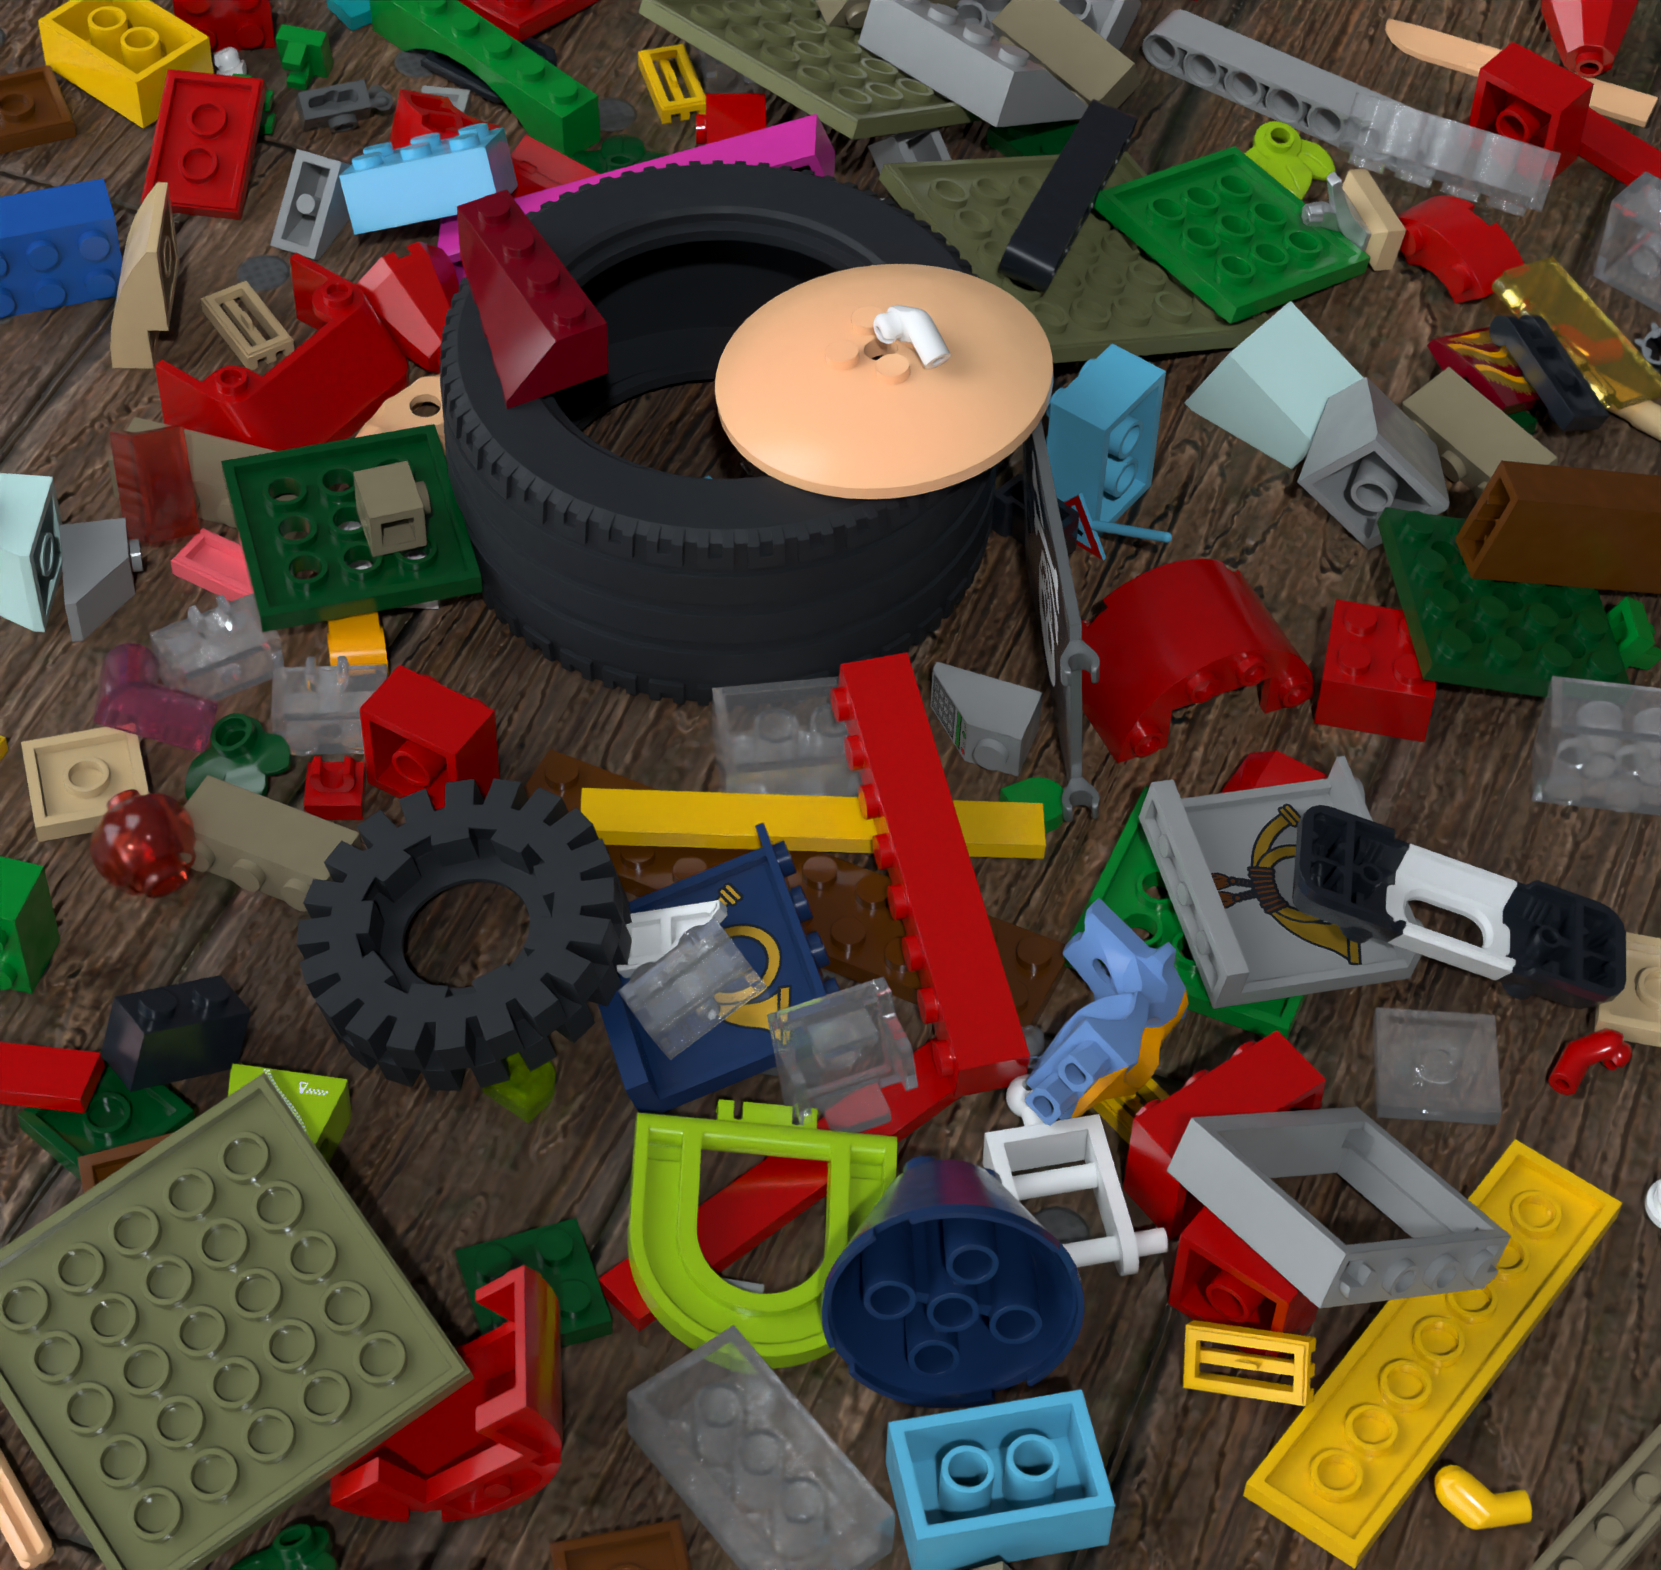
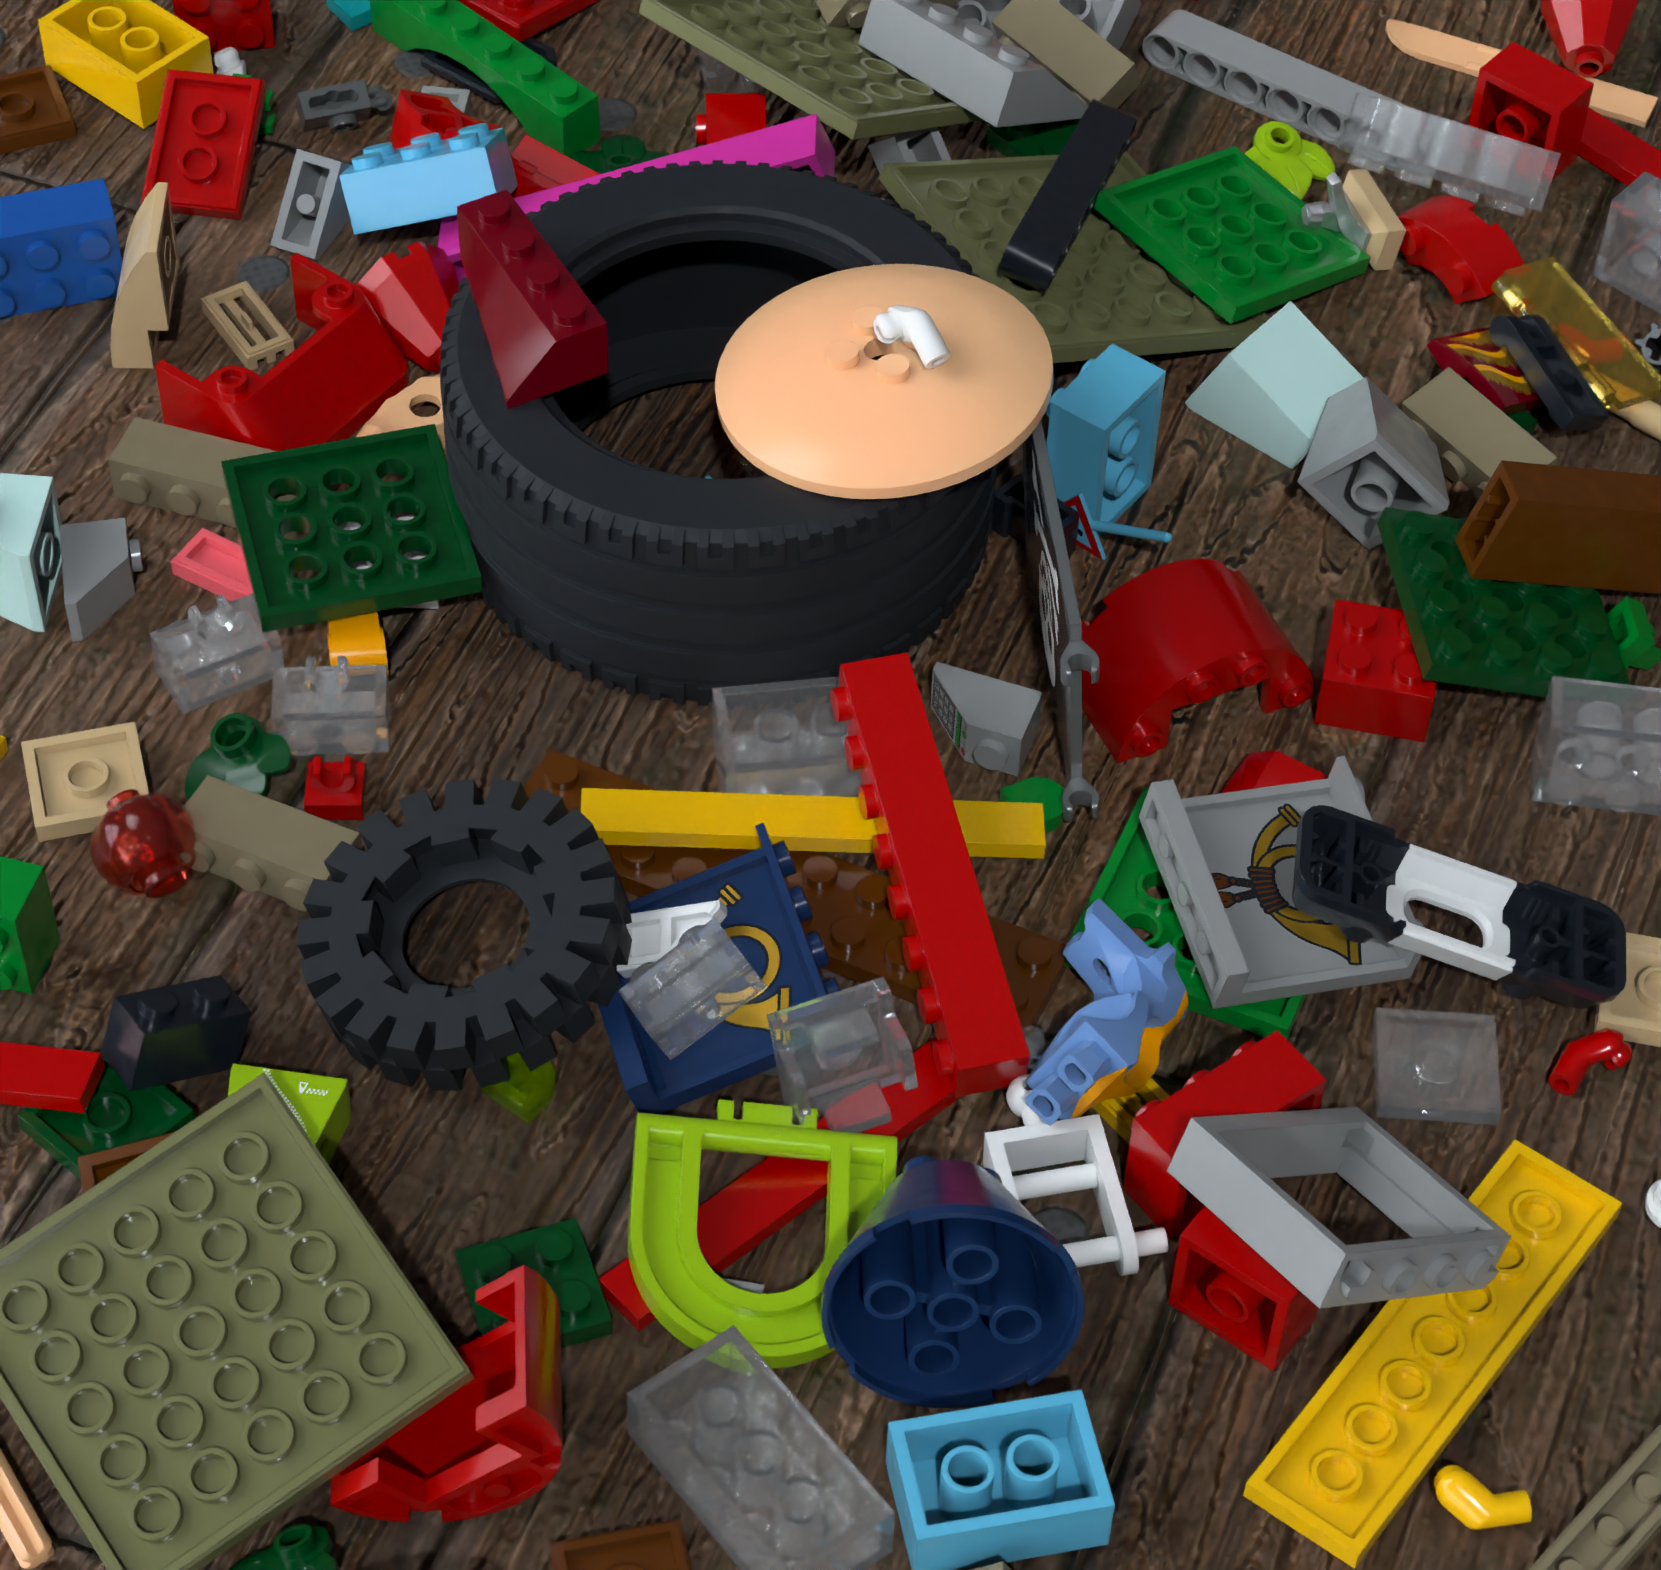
clear pink brick [93,643,218,753] -> none
clear red panel [109,425,200,543] -> none
green tile [275,24,334,91] -> none
dark tan brick [353,461,431,557] -> none
red brick [359,665,500,810] -> none
yellow tile [638,44,706,124] -> none
yellow tile [1183,1320,1316,1406] -> none

